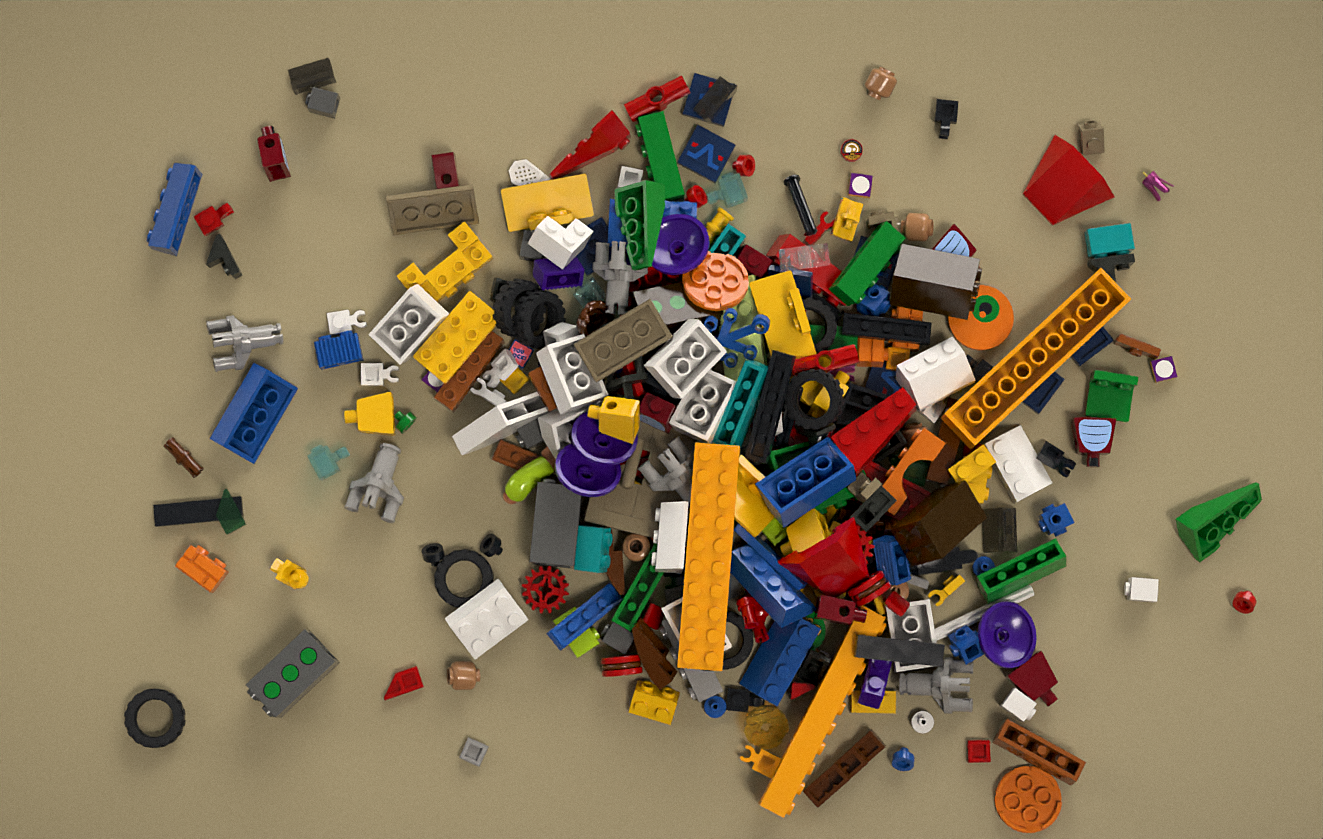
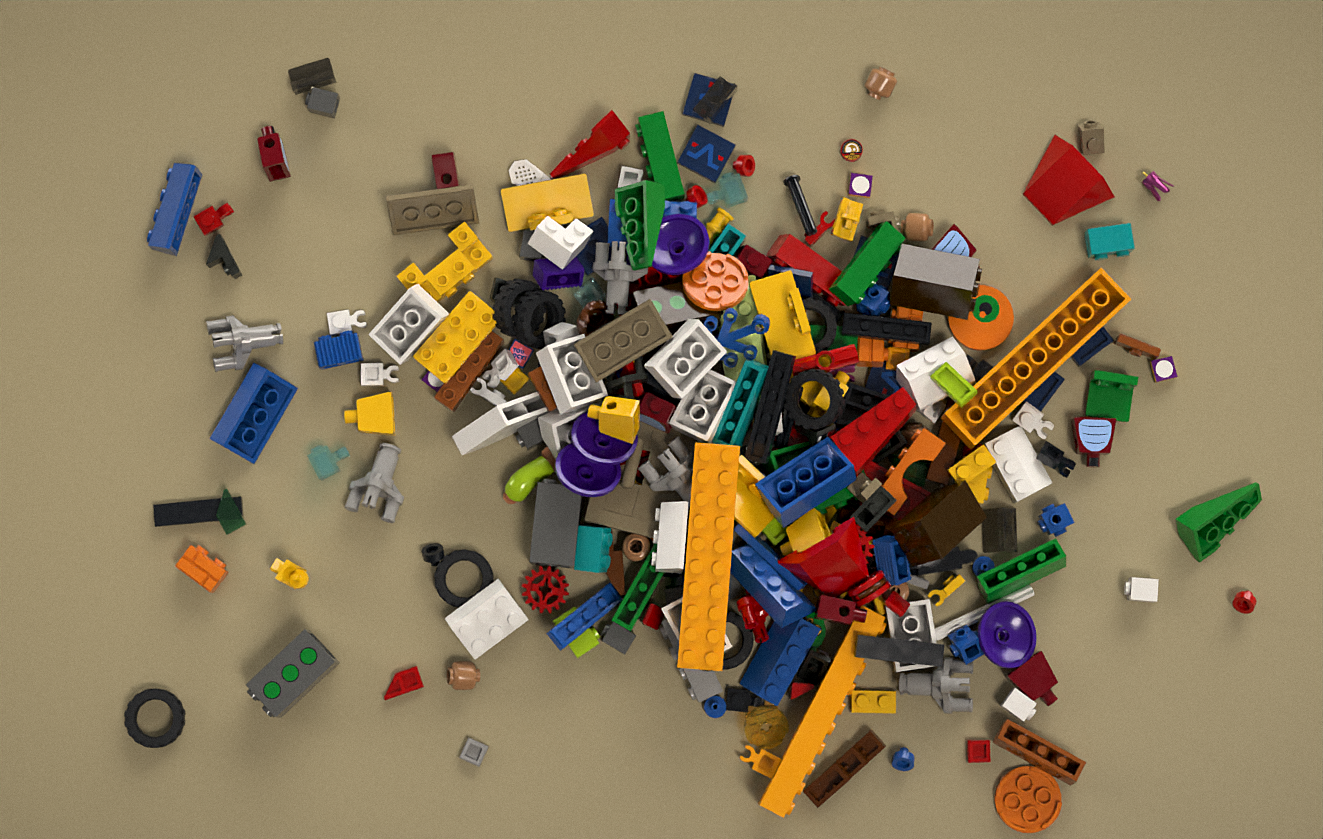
reddish brown pin [163,437,204,478] -> none
green tile [394,411,417,434] -> none
black tile [479,534,503,557] -> none
dark orange plate [492,439,540,470] -> none
red head [601,654,643,677] -> none
red piece [624,75,691,122] -> none
yellow bracket [628,680,680,725] -> none
reddish brown slope [632,618,678,690] -> none
clear brick [778,243,830,271] -> none
dark purple brick [857,659,892,709] -> none
white tile [911,711,934,733] -> none
black plate [934,99,959,140] -> none
pearl dark grey slope [1087,253,1135,282] -> none
none -> lime tile [930,362,978,408]
none -> white plate [1013,401,1054,439]

